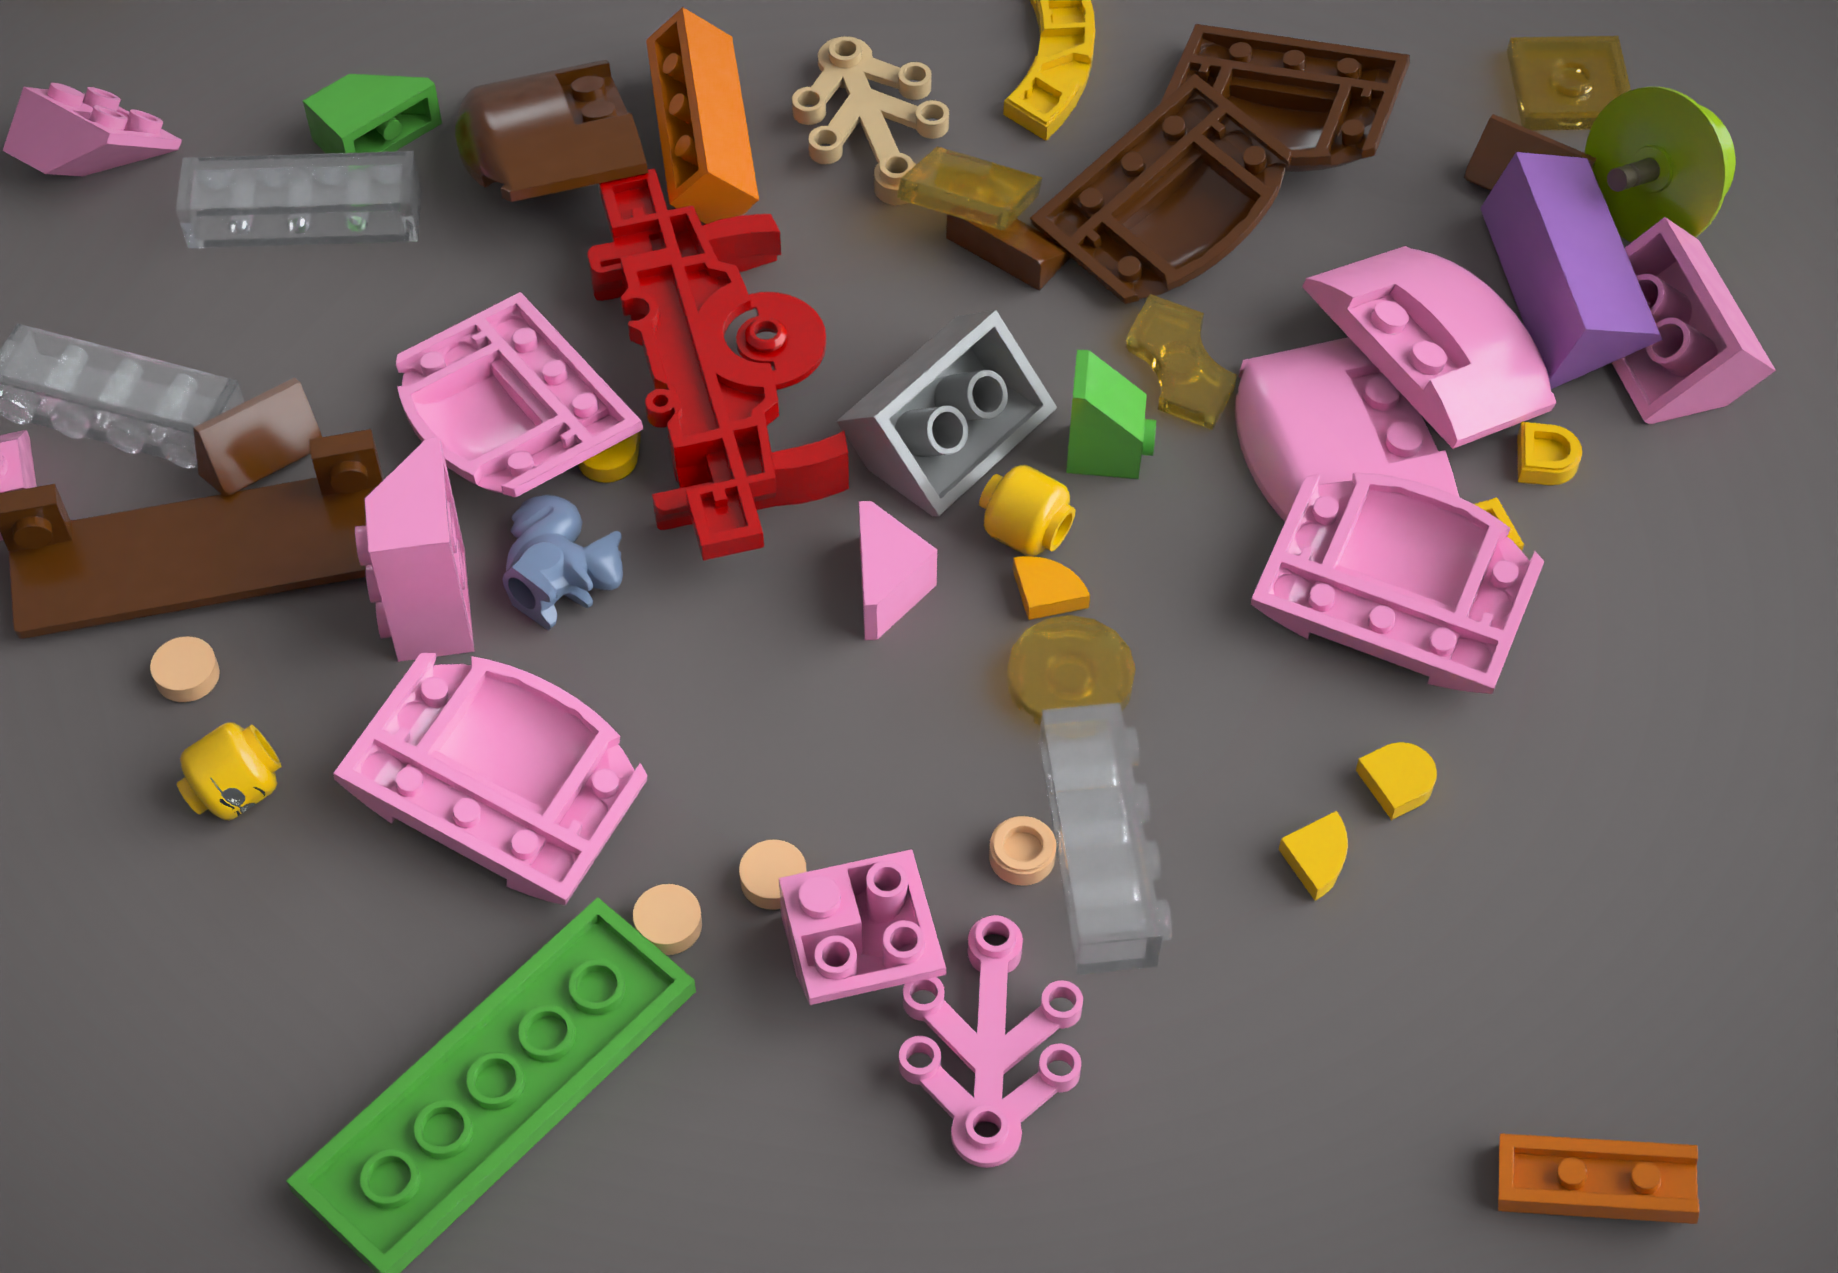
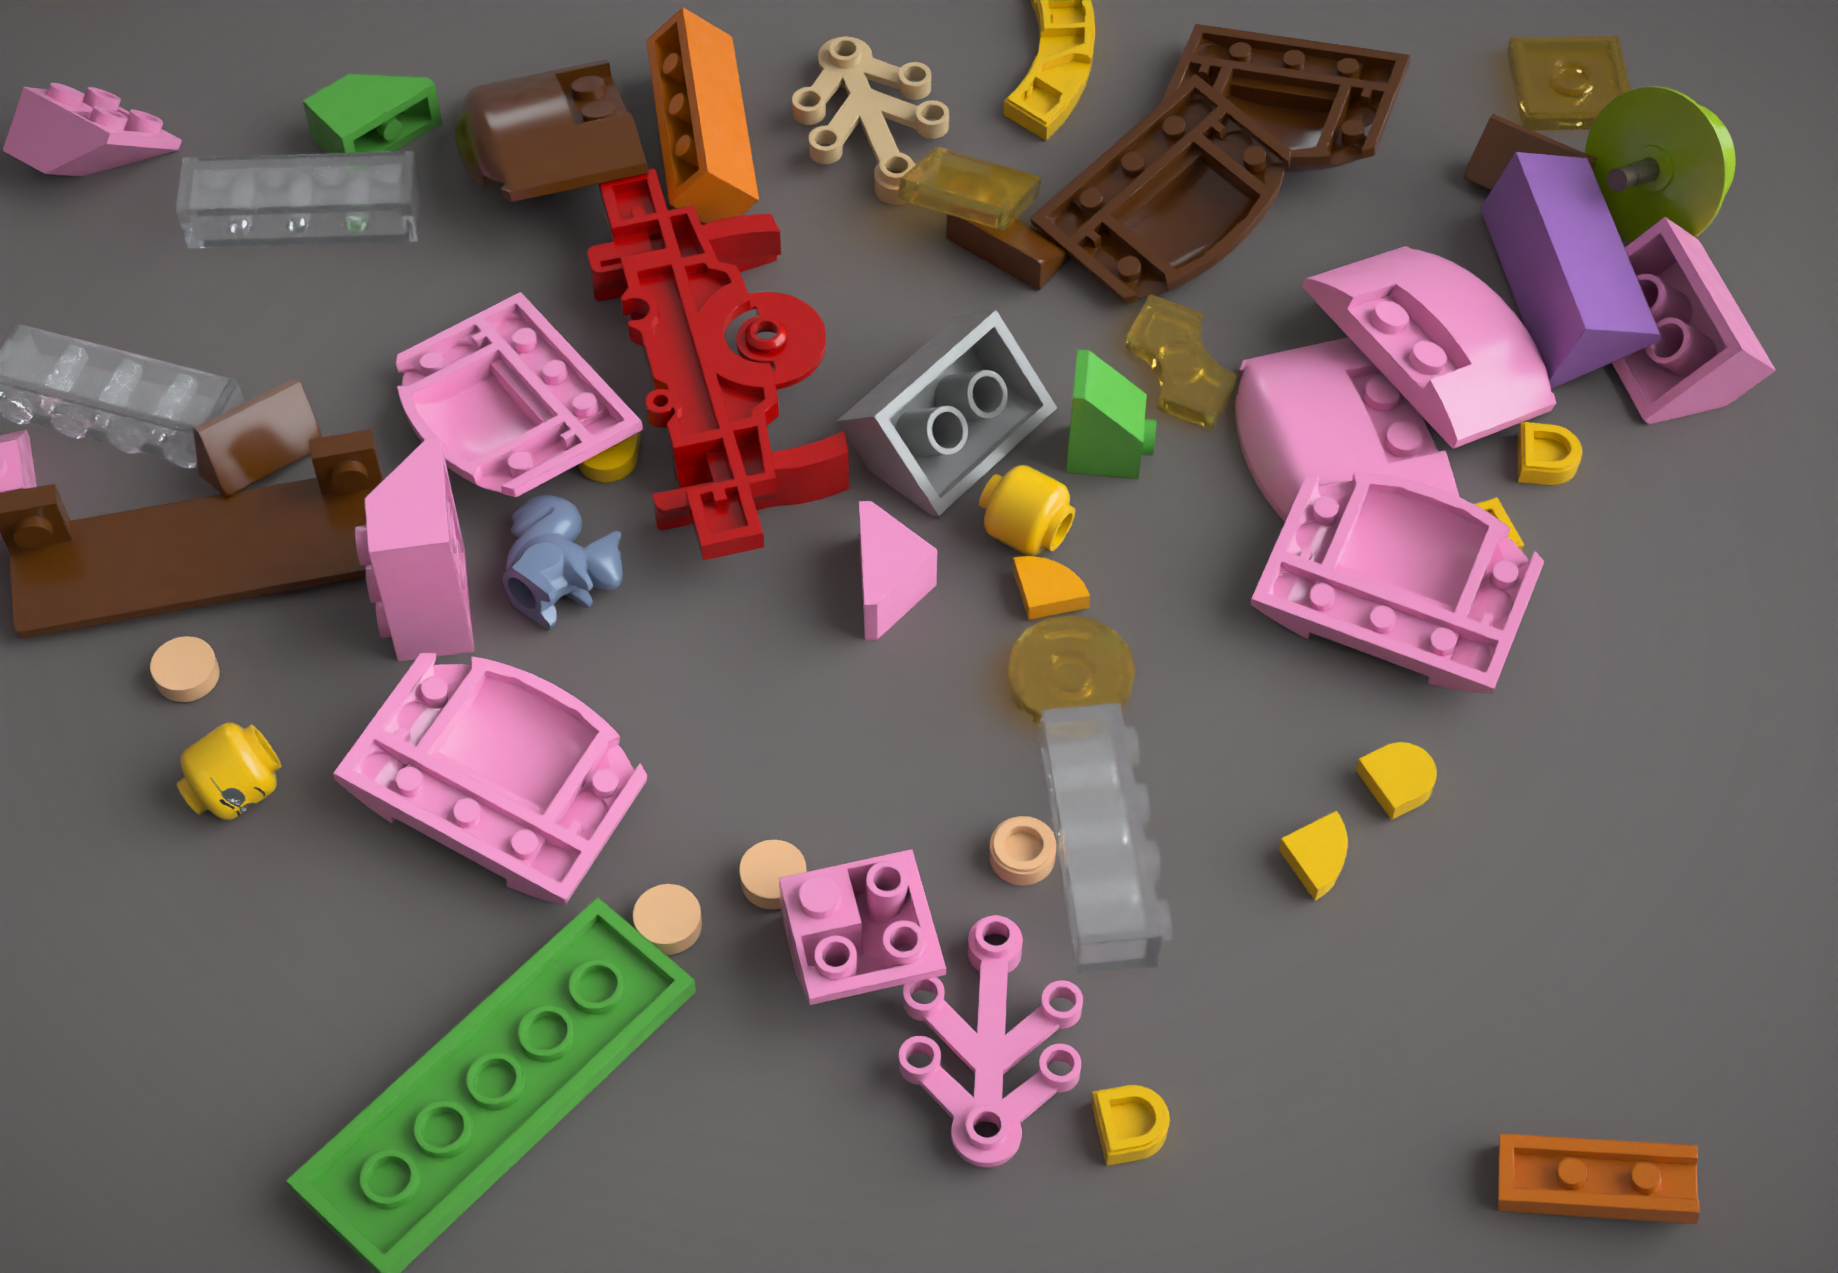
none -> yellow tile [1091,1085,1170,1166]

